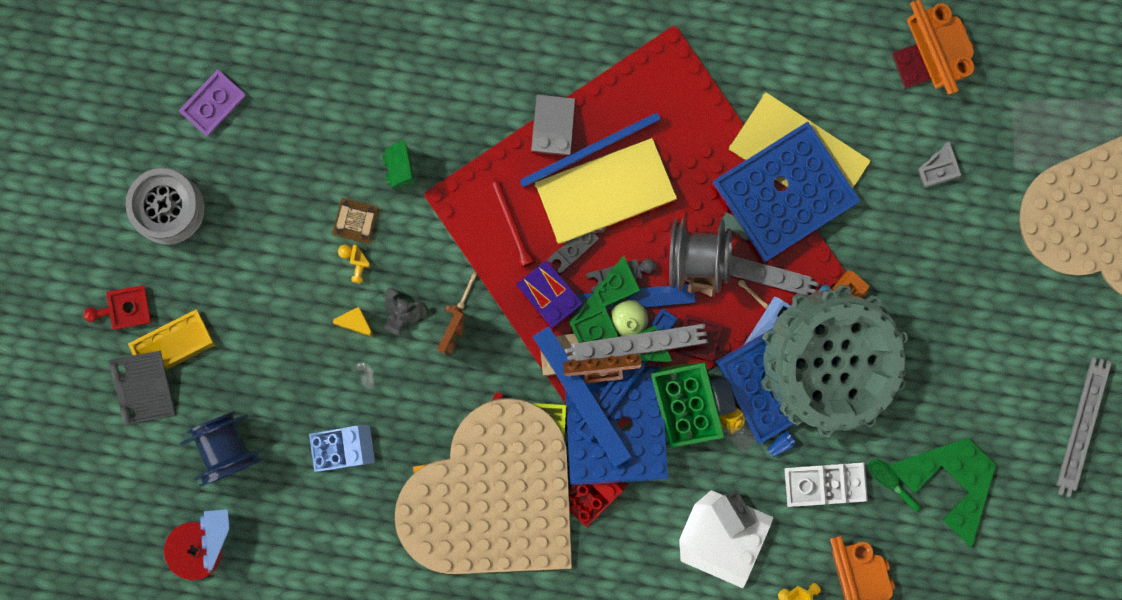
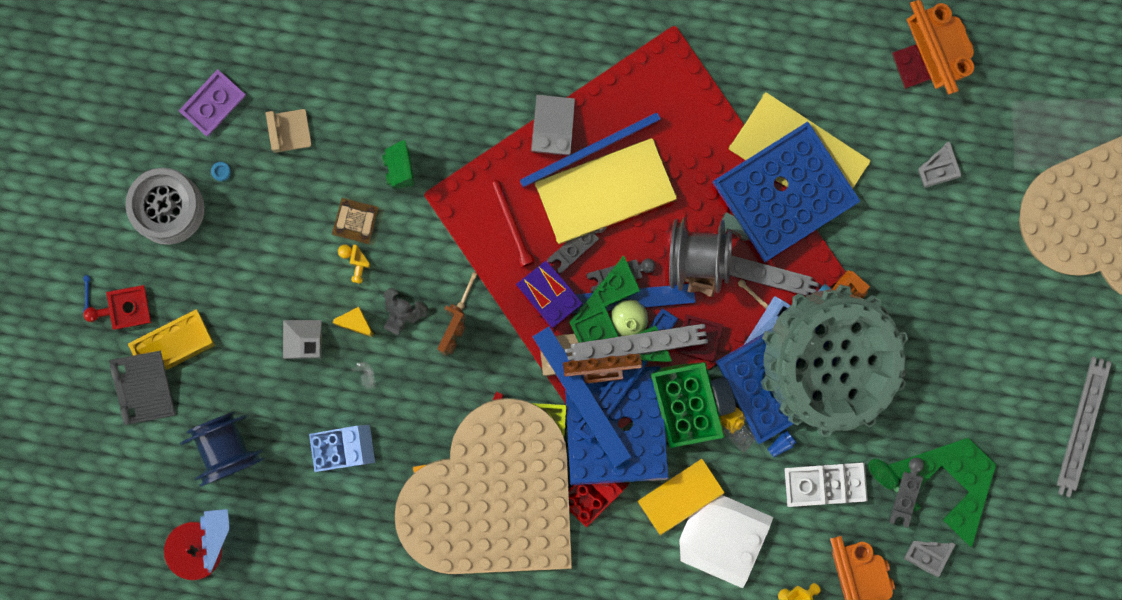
panel [711,490,756,538] -> none
none -> blue hinge [83,275,91,313]
none -> dark azure tile [211,162,231,182]
none -> tan bracket [265,109,312,153]
none -> light grey slope [283,320,322,359]
none -> yellow slope [638,459,724,536]
none -> dark grey plate [889,457,924,528]
none -> light grey wing [903,541,956,578]

